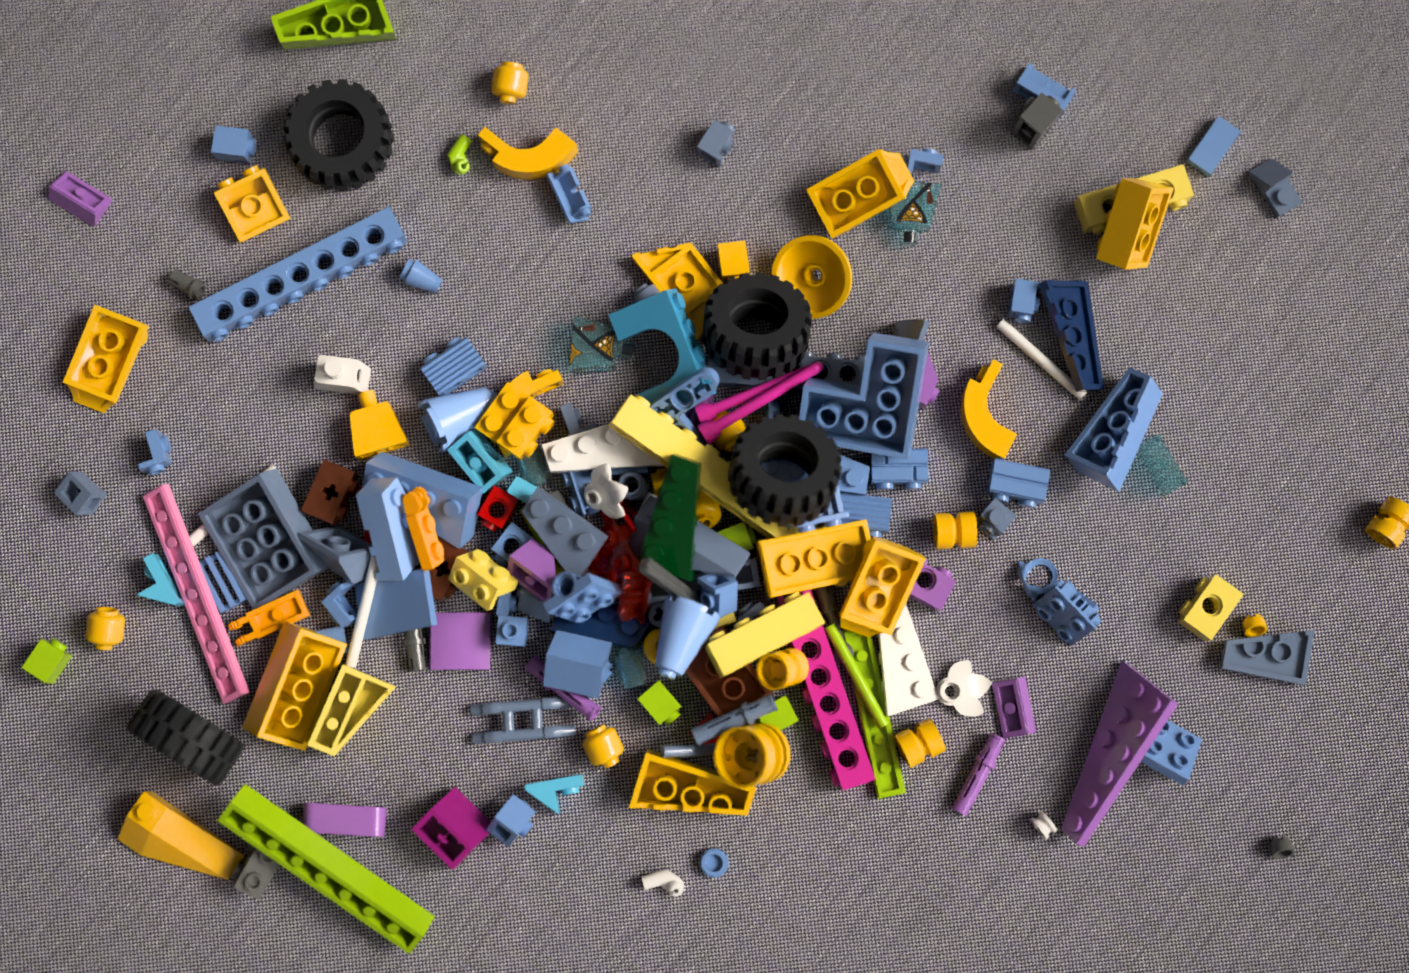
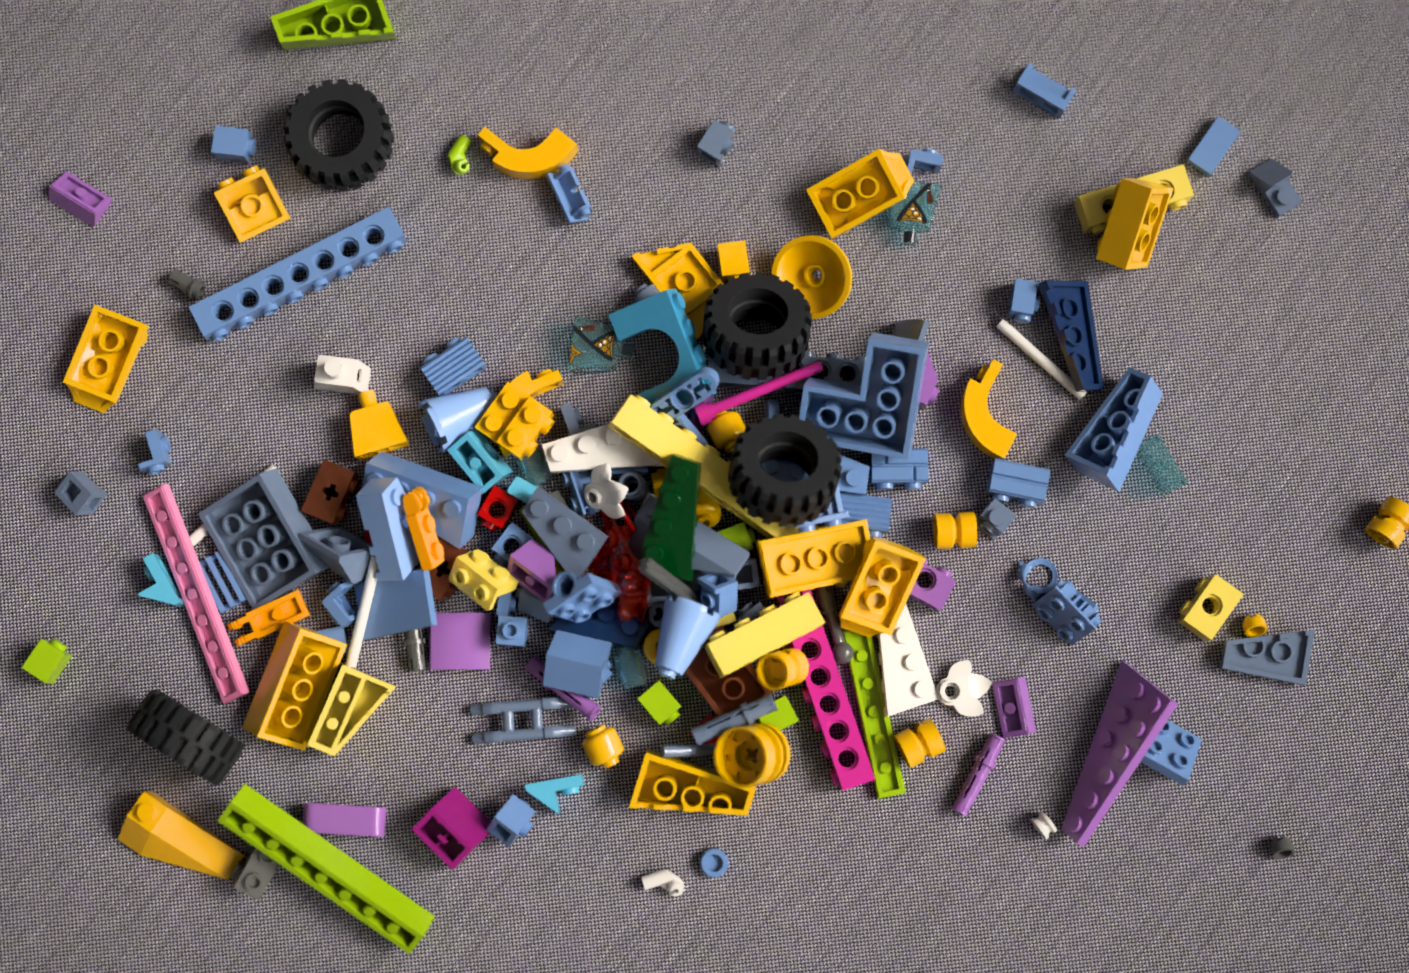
yellow head [86,607,125,650] -> none
medium blue cone [400,259,443,294] -> none
yellow head [491,62,529,104] -> none
dark pink piece [697,363,820,445] -> none
lime bar [824,623,889,729] -> none
dark grey brick [1012,92,1063,150] -> none

